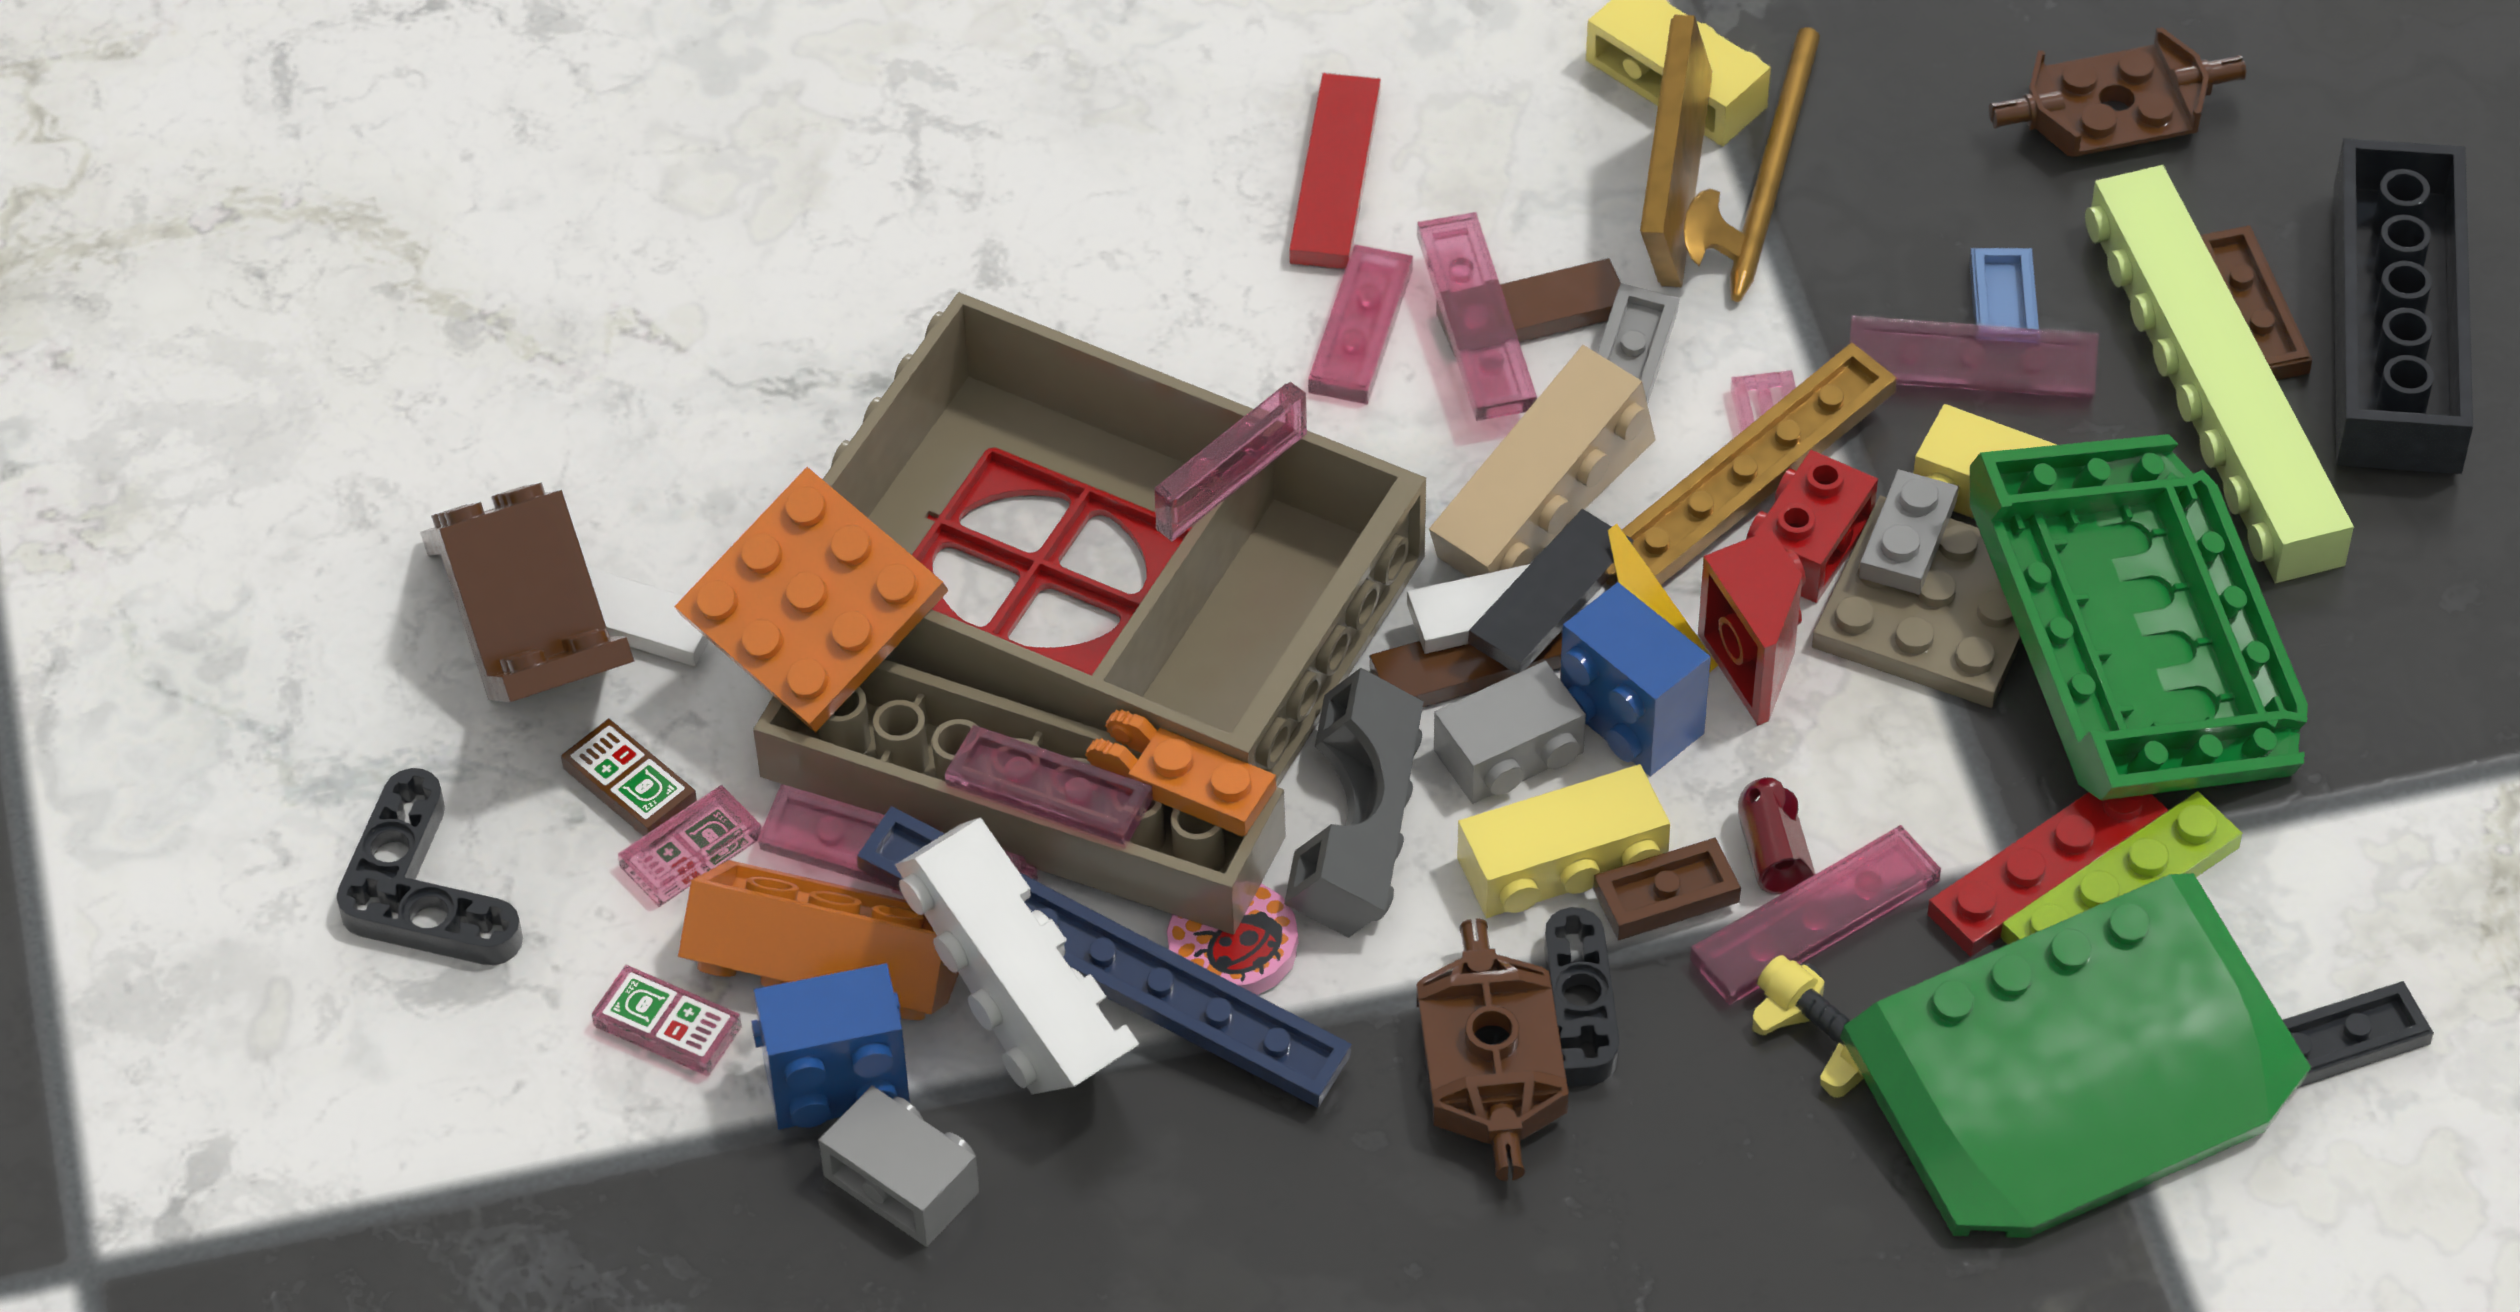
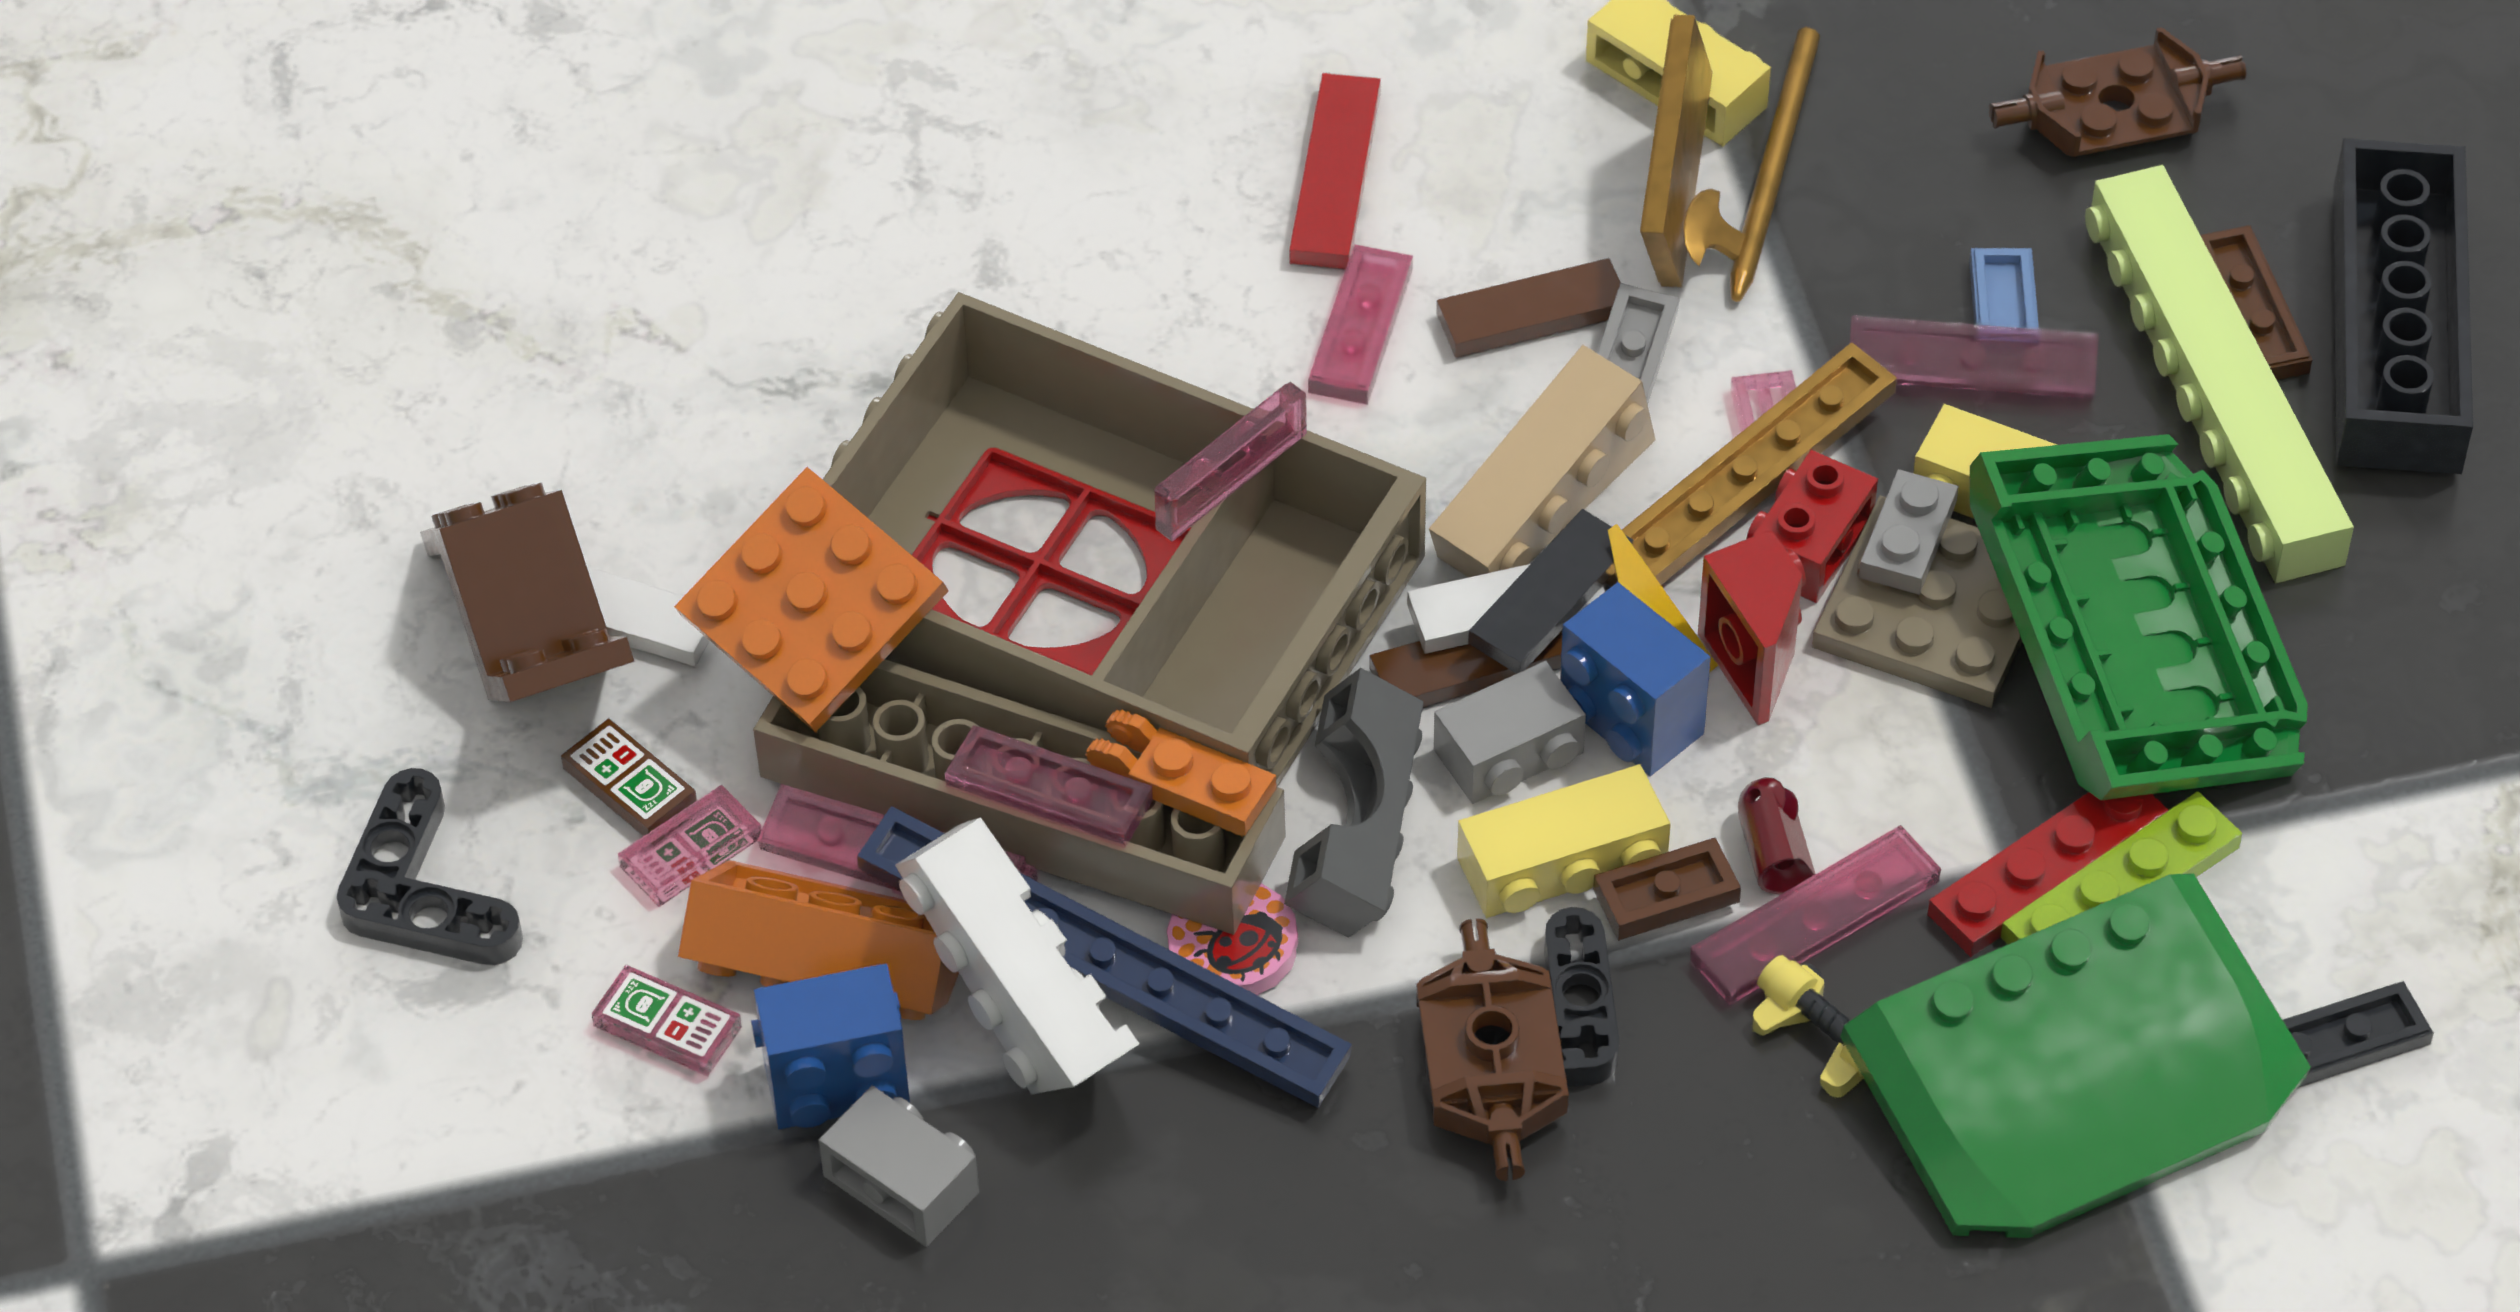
clear pink tile [1417,212,1537,421] -> none

